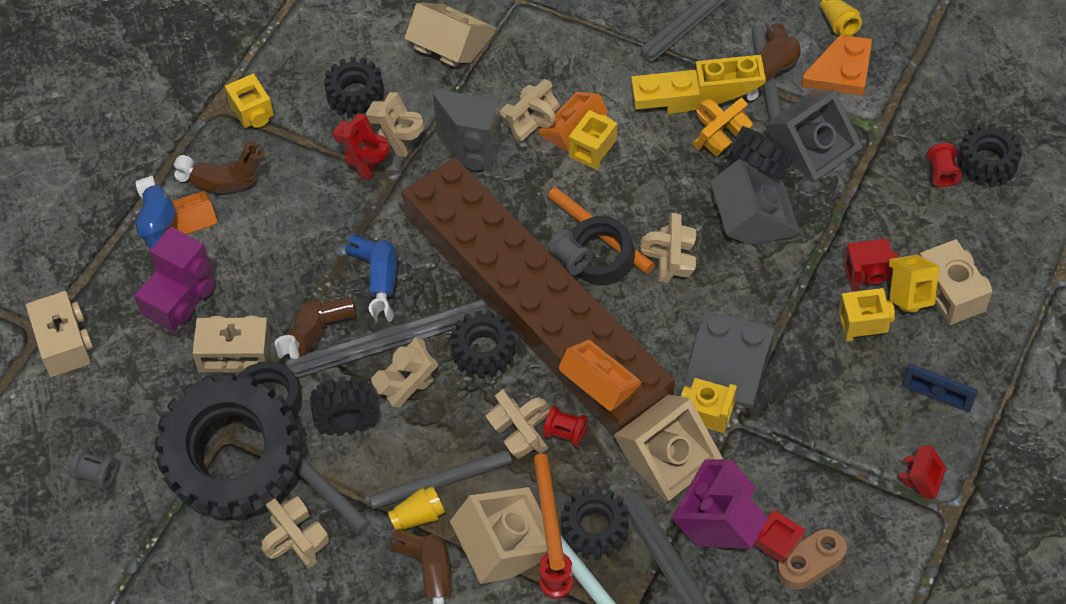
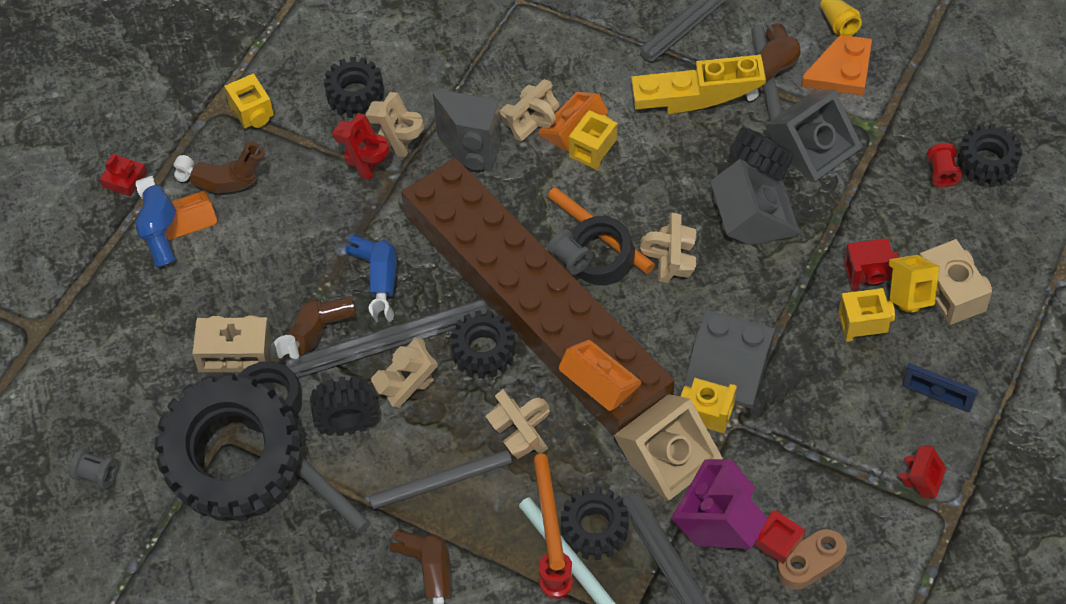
tan brick [25,291,93,377] -> none
magenta brick [134,227,215,333] -> none
tan hips [261,496,329,569] -> none
yellow cone [388,486,446,530] -> none
tan slope [404,3,497,66] -> none
tan slope [450,487,548,584] -> none
red bush [543,406,588,447] -> none
light orange hips [692,97,754,157] -> none
none -> red tile [99,154,147,197]

